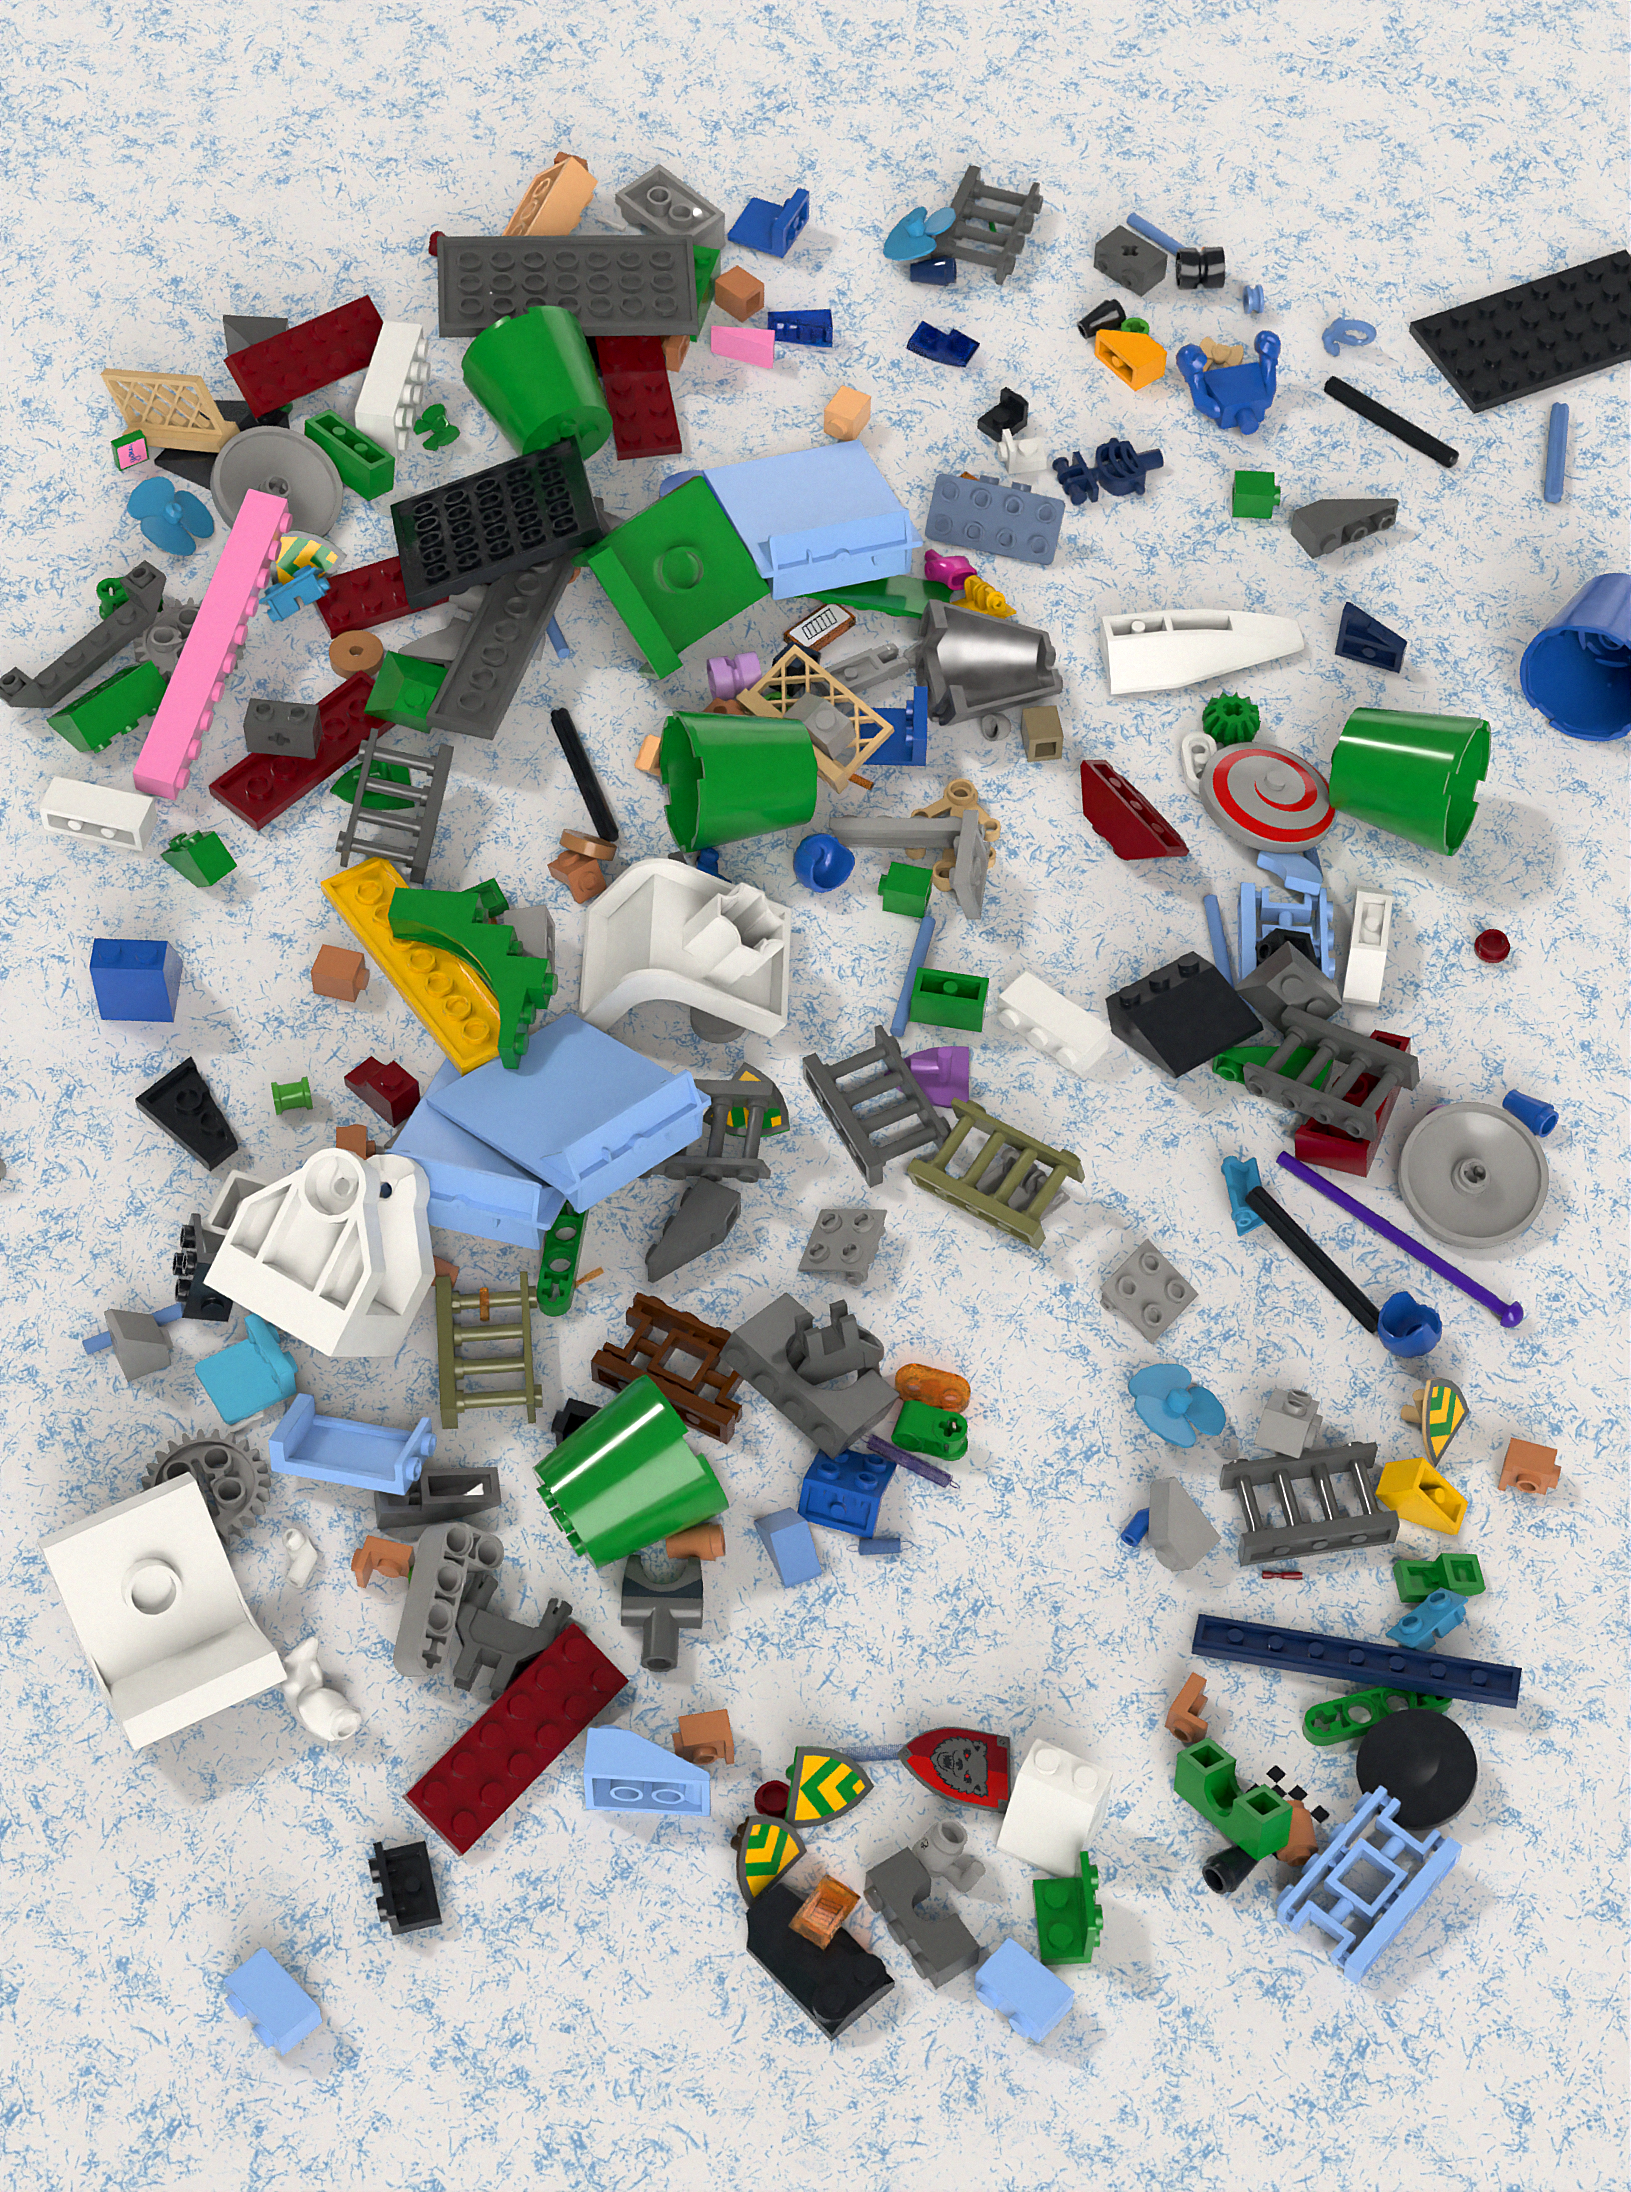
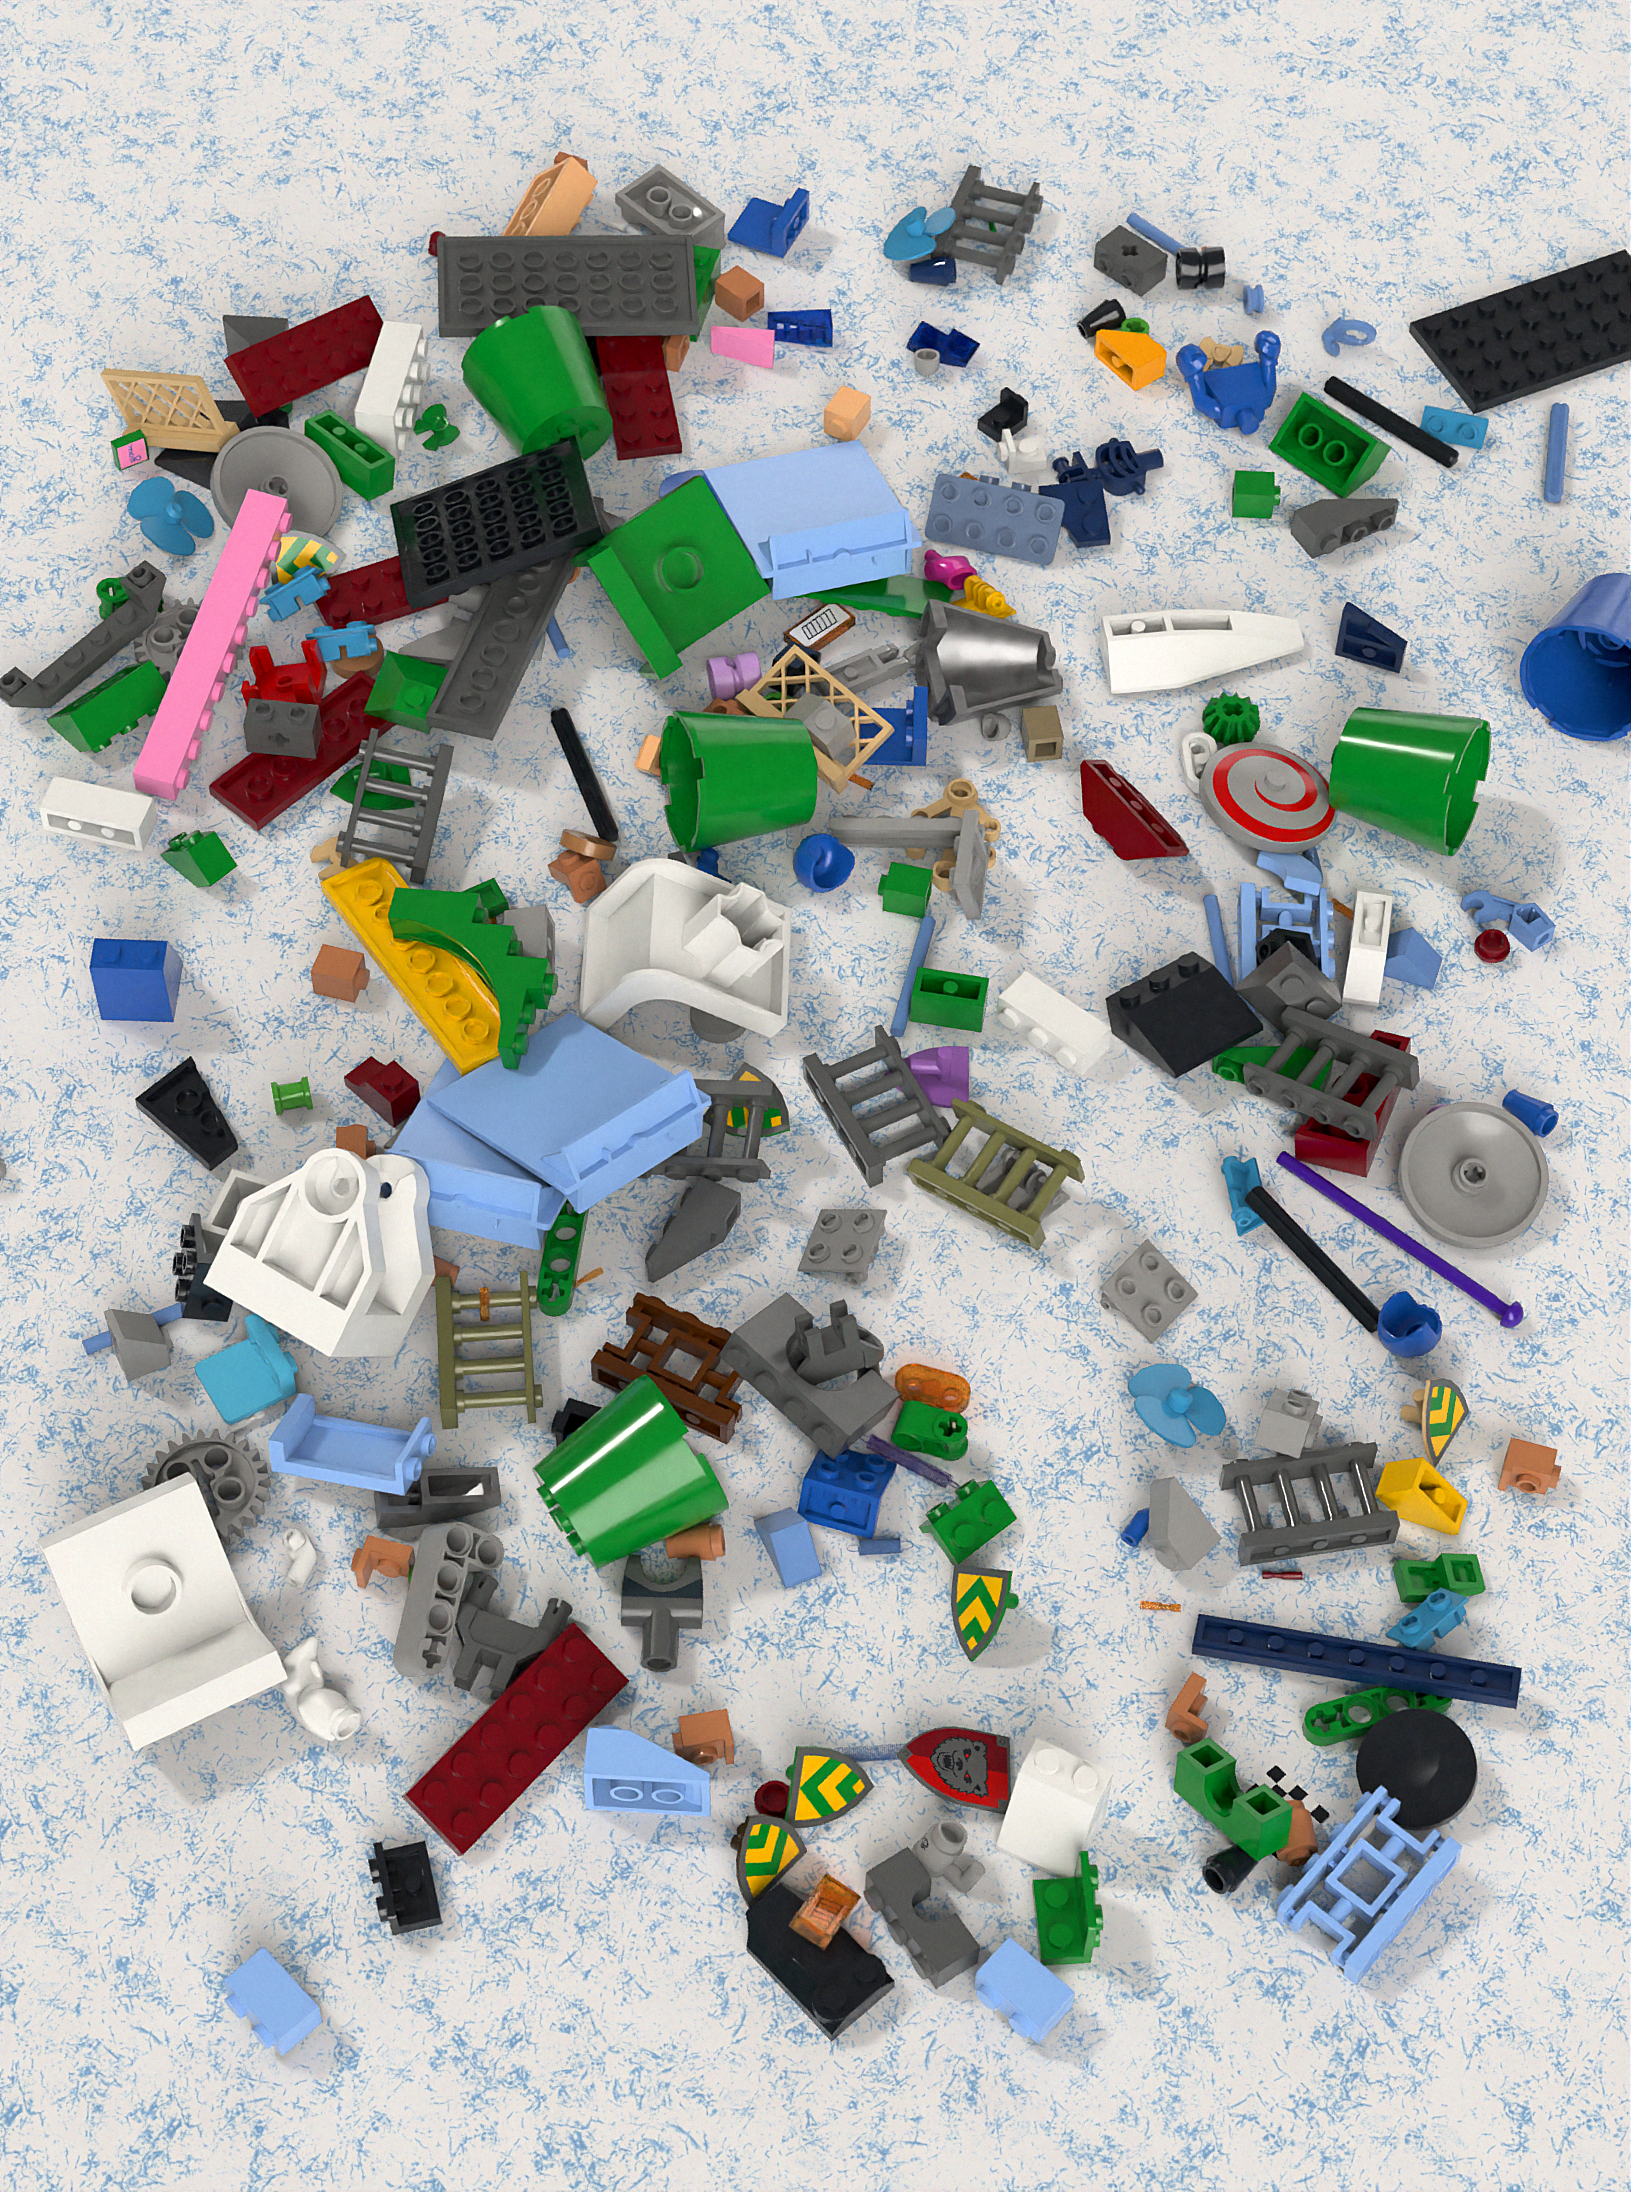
none -> red panel [241,639,328,710]
none -> dark azure hinge [305,621,378,662]
none -> tan piece [310,836,360,881]
none -> light grey hinge [914,349,940,376]
none -> green bracket [919,1479,1017,1565]
none -> shield [951,1565,1019,1662]
none -> dark blue wing [1038,479,1111,548]
none -> clear orange piece [1140,1601,1181,1612]
none -> green slope [1268,392,1392,499]
none -> clear orange piece [1331,899,1353,921]
none -> medium blue slope [1383,927,1442,989]
none -> dark azure hinge [1420,405,1489,450]
none -> medium blue piece [1460,890,1556,952]

